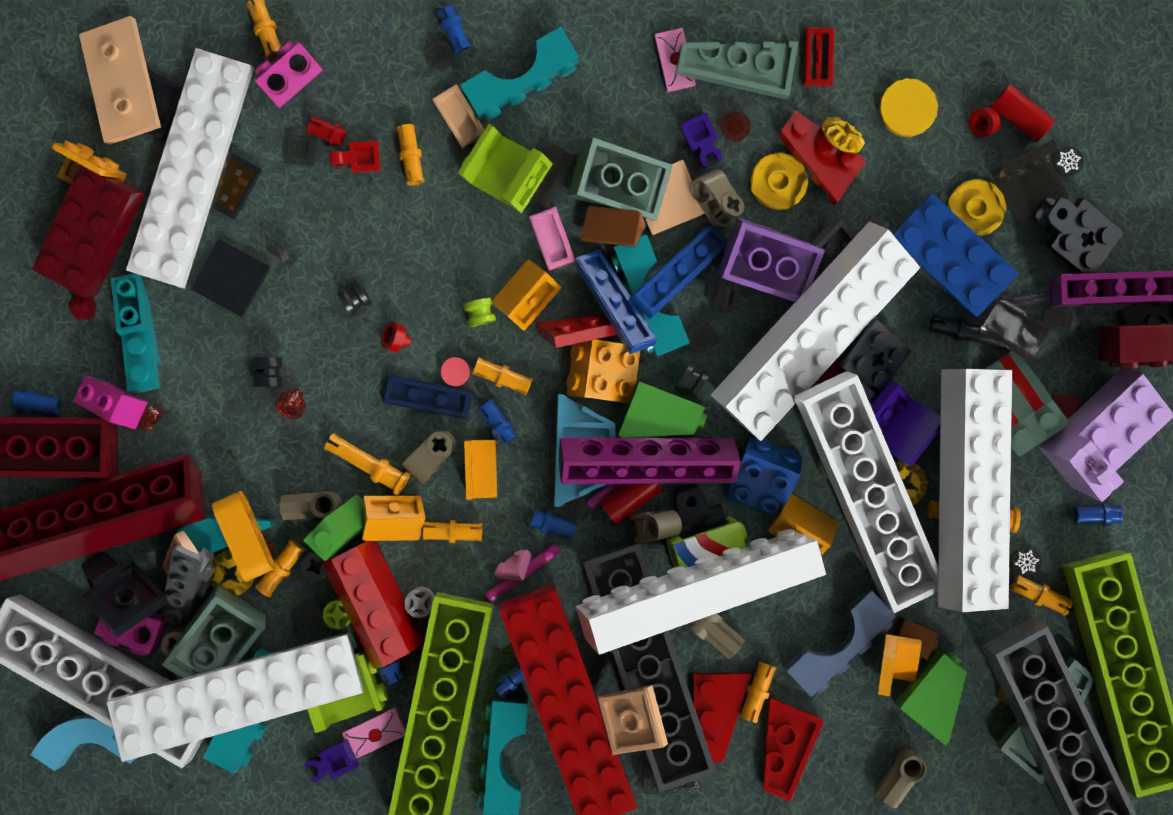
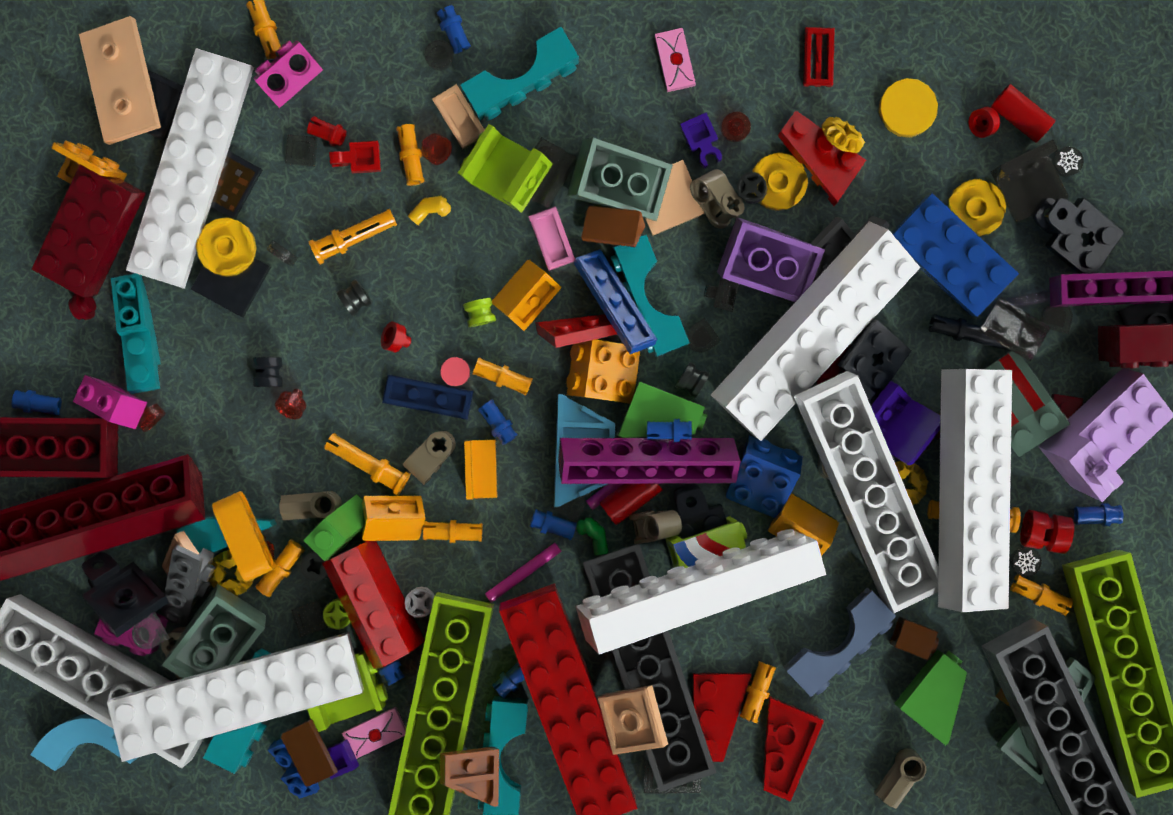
bright pink tile [494,550,531,581] -> none
blue tile [630,223,728,319] -> none
sand green wing [675,41,799,100] -> none
dark tan piece [686,613,745,659] -> none
light orange panel [878,634,922,697] -> none
none -> clear tile [132,613,170,649]
none -> yellow tile [196,217,257,277]
none -> blue slope [268,739,320,799]
none -> reddish brown slope [281,719,338,787]
none -> light orange pin [309,208,397,265]
none -> yellow arm [407,196,451,226]
none -> clear red tile [421,133,452,165]
none -> dark orange wing [440,747,499,807]
none -> green arm [576,517,608,555]
none -> blue pin [647,419,692,442]
none -> pearl dark grey wheel [737,172,767,204]
none -> red wheel [1020,510,1074,554]

